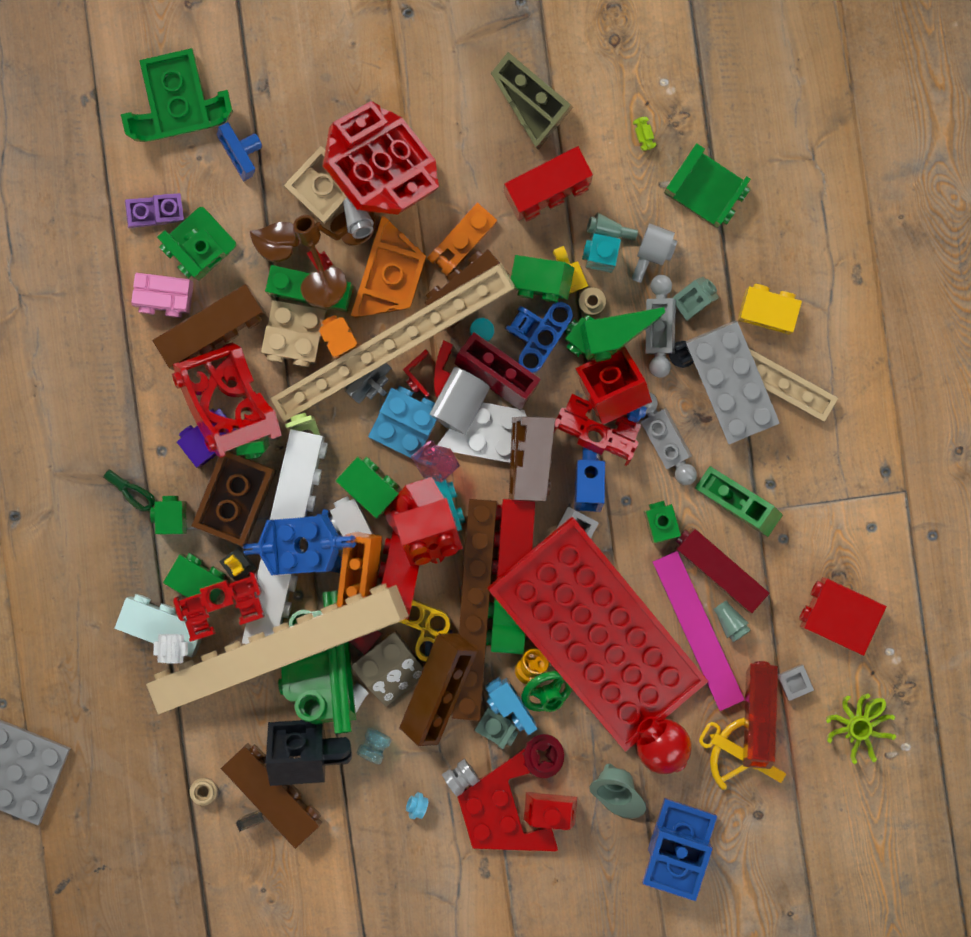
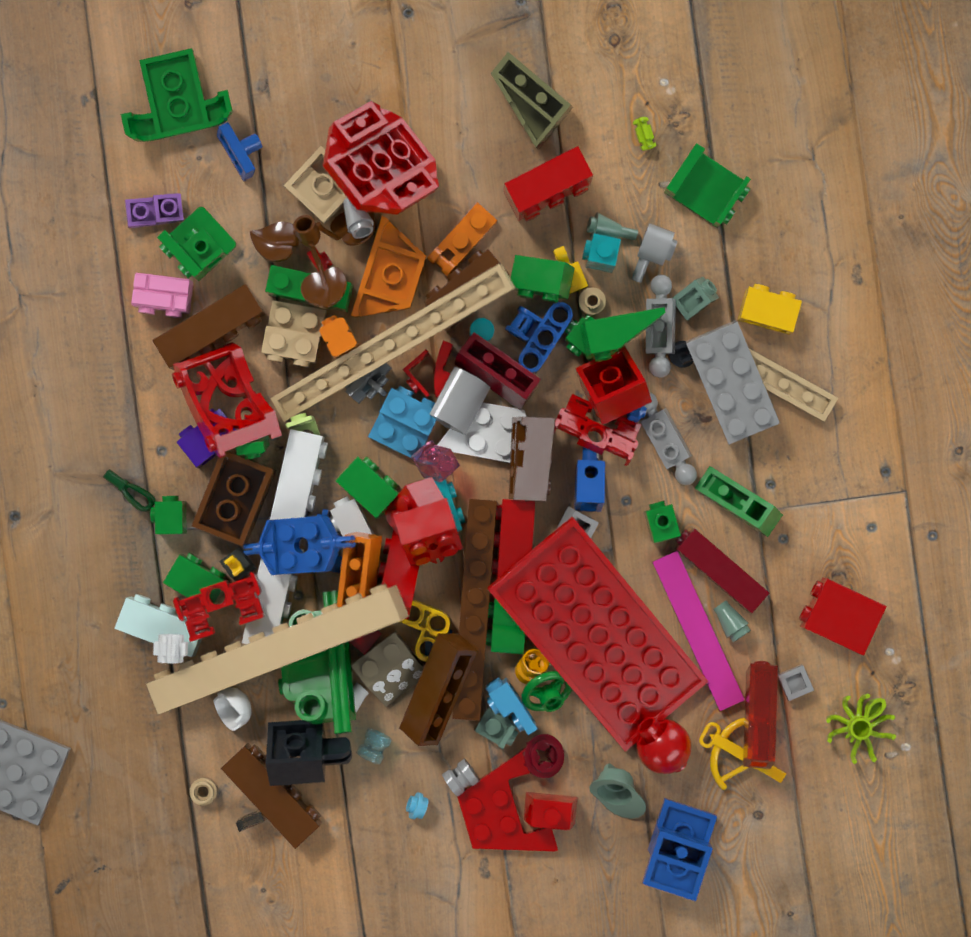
none -> white hair [213,687,251,731]

